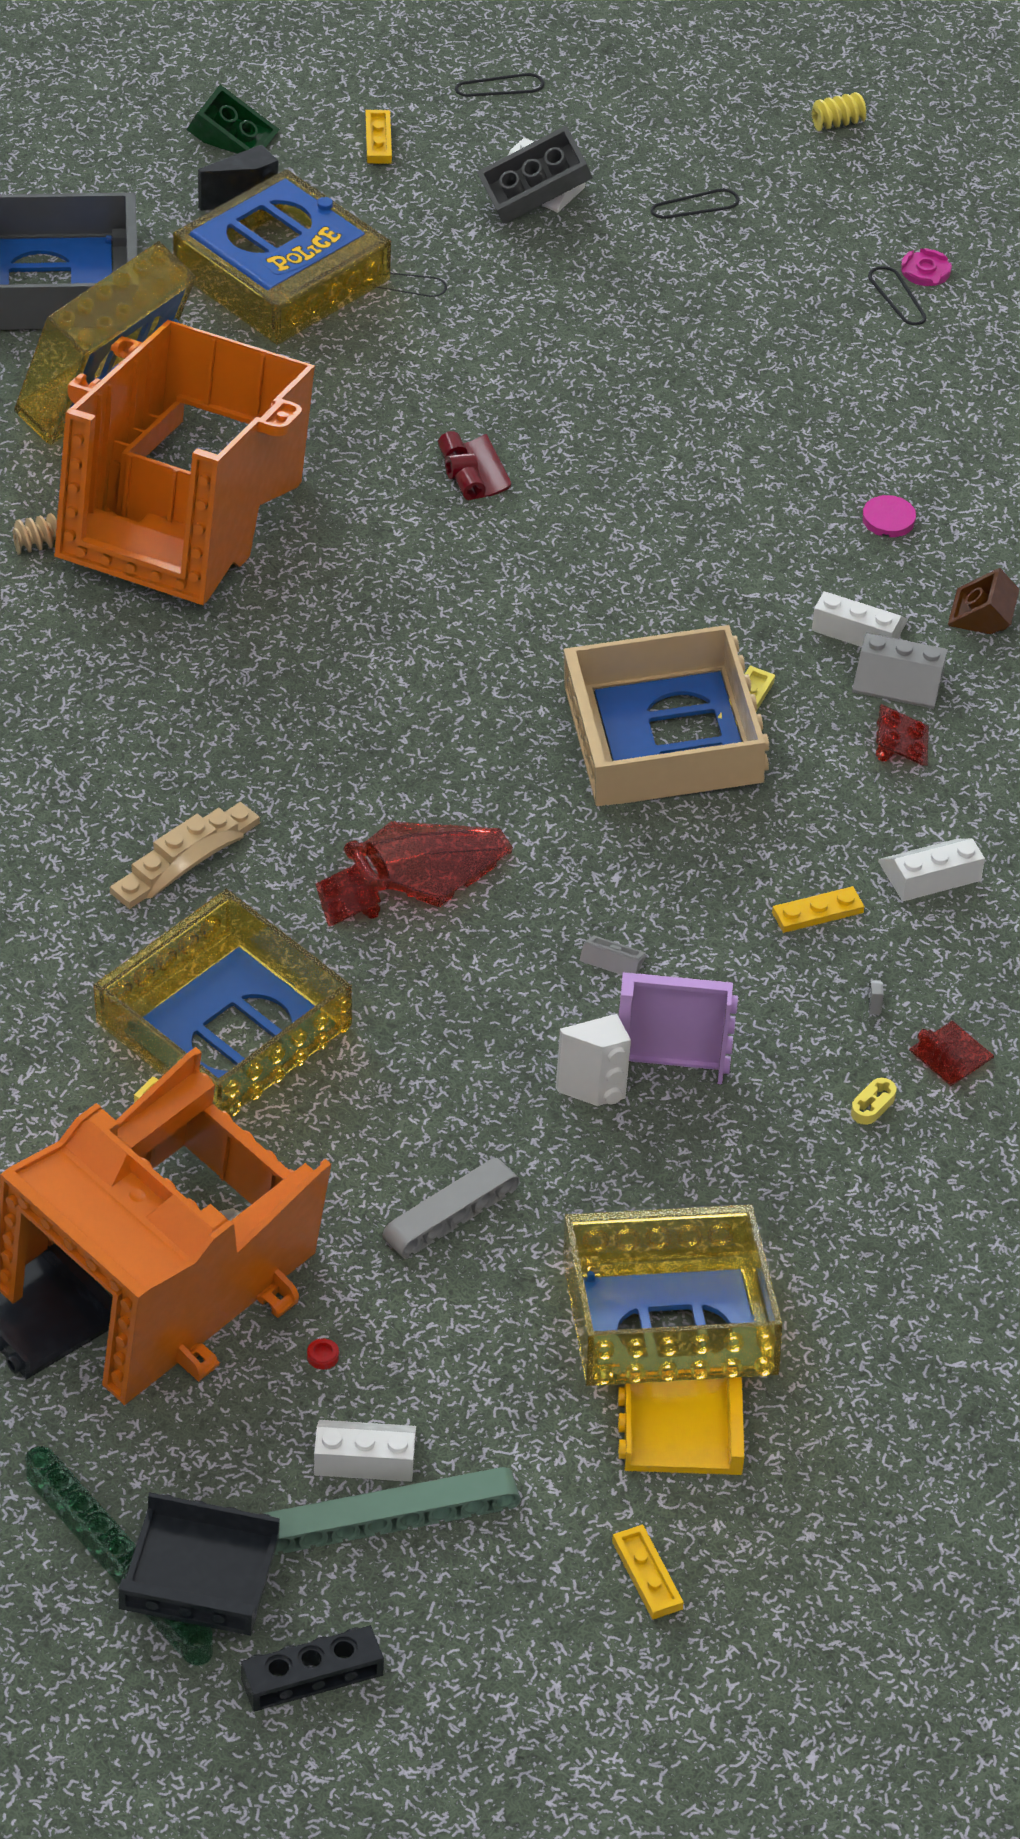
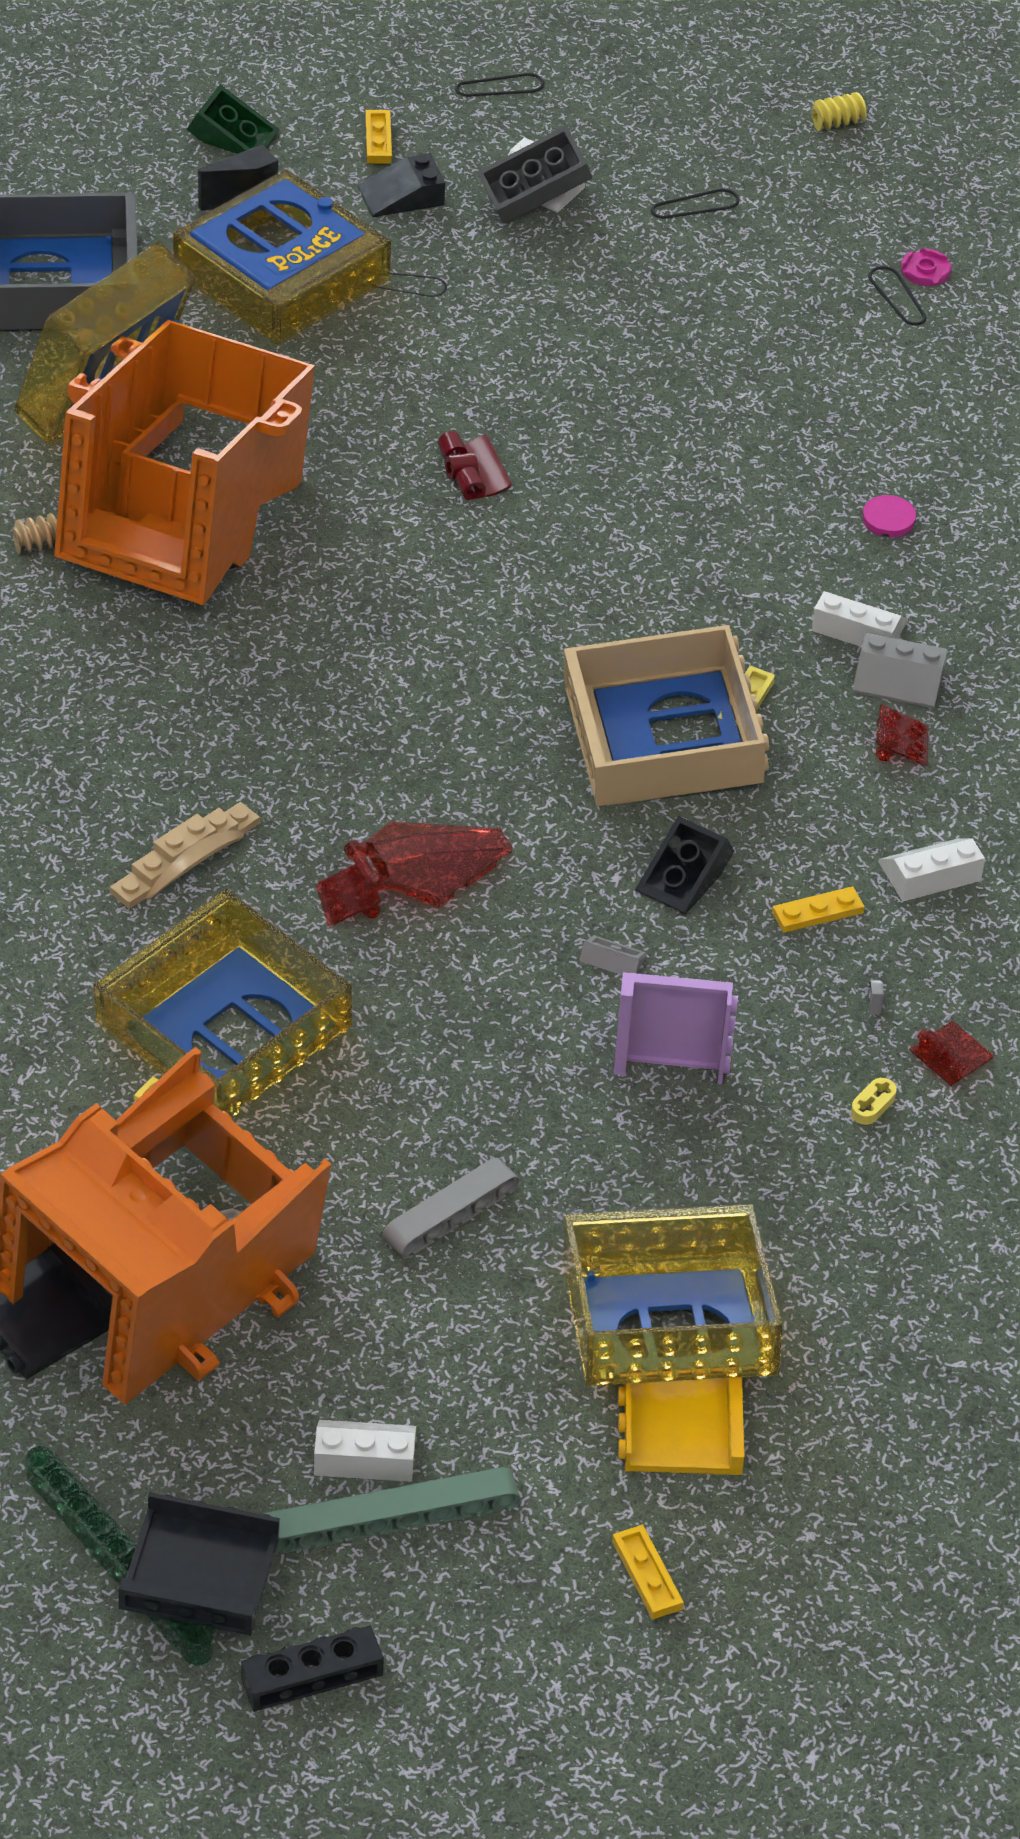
red tile [307,1338,339,1370] -> none
white slope [556,1014,631,1106] -> none
reddish brown slope [948,568,1020,634] -> none
none -> black slope [358,153,445,217]
none -> black slope [635,816,735,914]

